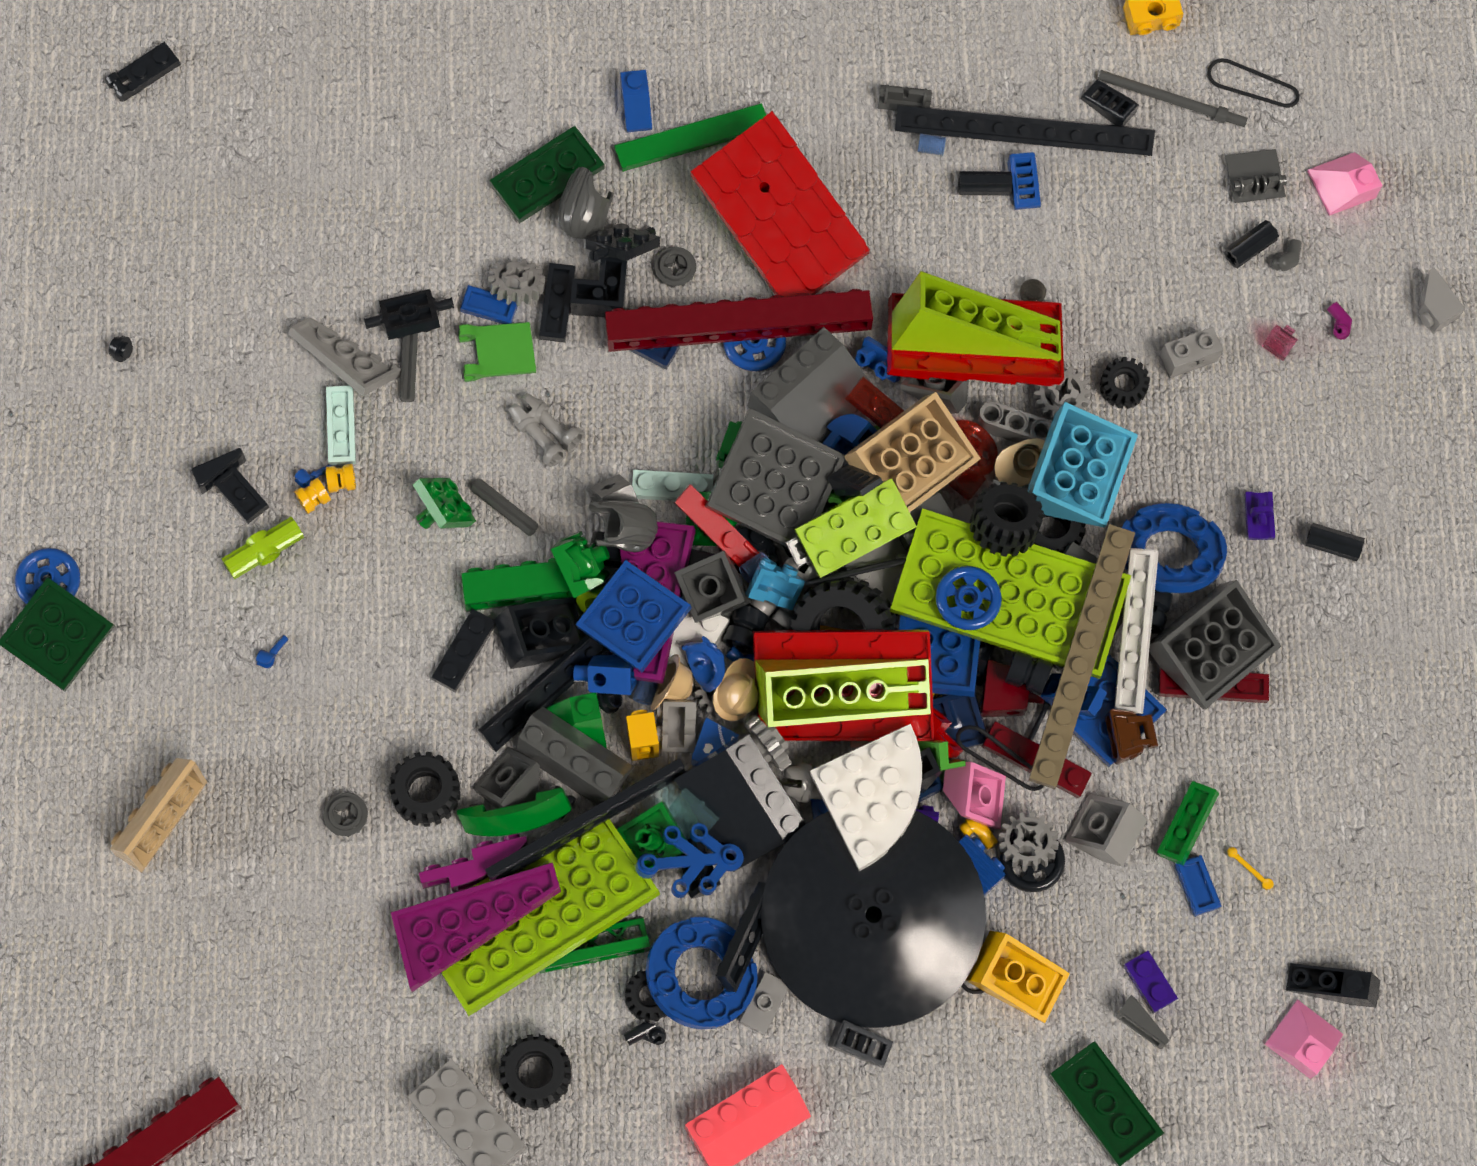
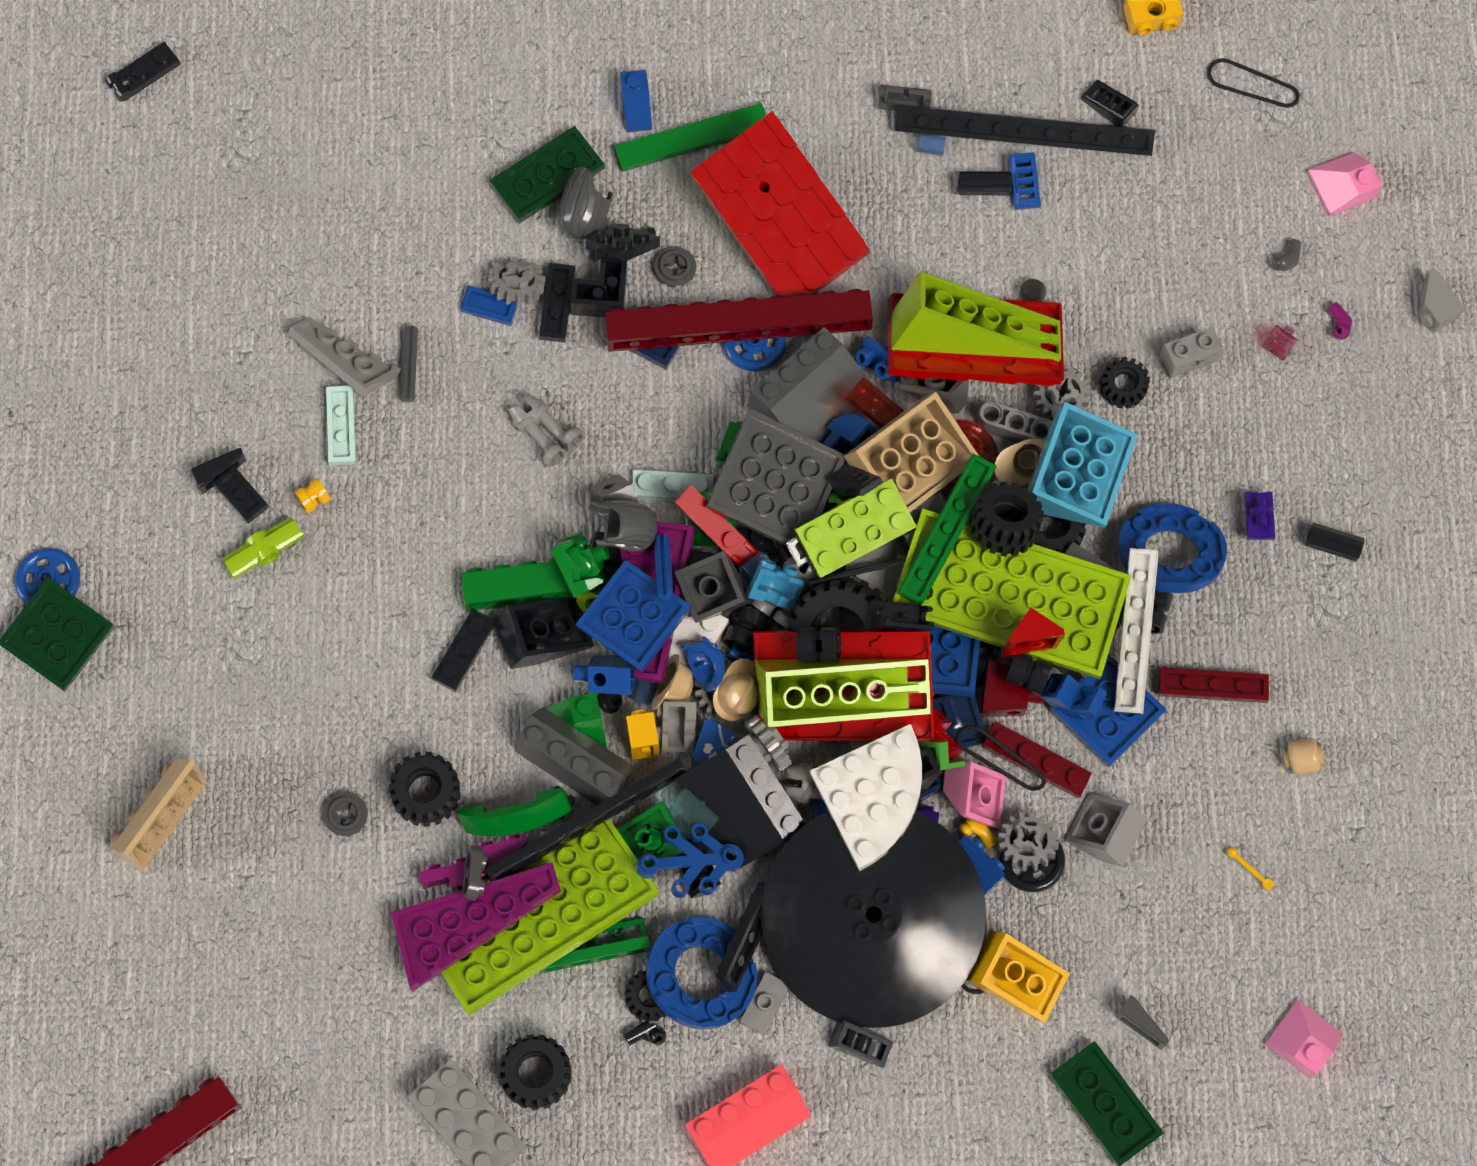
black plate [109,336,133,362] -> none
blue hand [256,635,289,668] -> none
blue hand [295,465,331,488] -> none
yellow wheel [326,463,356,493] -> none
black plate [364,289,454,340] -> none
green plate [412,478,476,529] -> none
bright green flag [458,322,536,382] -> none
dark grey axle [471,478,538,536] -> none
dark grey slope [473,747,540,809] -> none
black tile [478,635,610,752] -> none
blue plate [936,566,1002,630] -> none
dark tan plate [1028,524,1135,789] -> none
black hinge [1028,702,1050,741] -> none
dark grey bar [1098,70,1248,128] -> none
reddish brown piece [1105,709,1158,765] -> none
dark purple plate [1123,951,1178,1014] -> none
dark grey slope [1149,580,1281,709] -> none
green plate [1157,781,1219,866] -> none
blue tile [1174,855,1222,917] -> none
black axle [1224,220,1279,268] -> none
dark grey hinge [1225,149,1287,203] -> none
black slope [1286,963,1381,1008] -> none
none -> dark grey plate [463,846,487,901]
none -> blue axle [654,533,673,603]
none -> black wheel [796,626,842,663]
none -> black hinge [871,600,934,631]
none -> green tile [897,453,997,606]
none -> red slope [1002,607,1065,657]
none -> tan head [1283,738,1325,775]

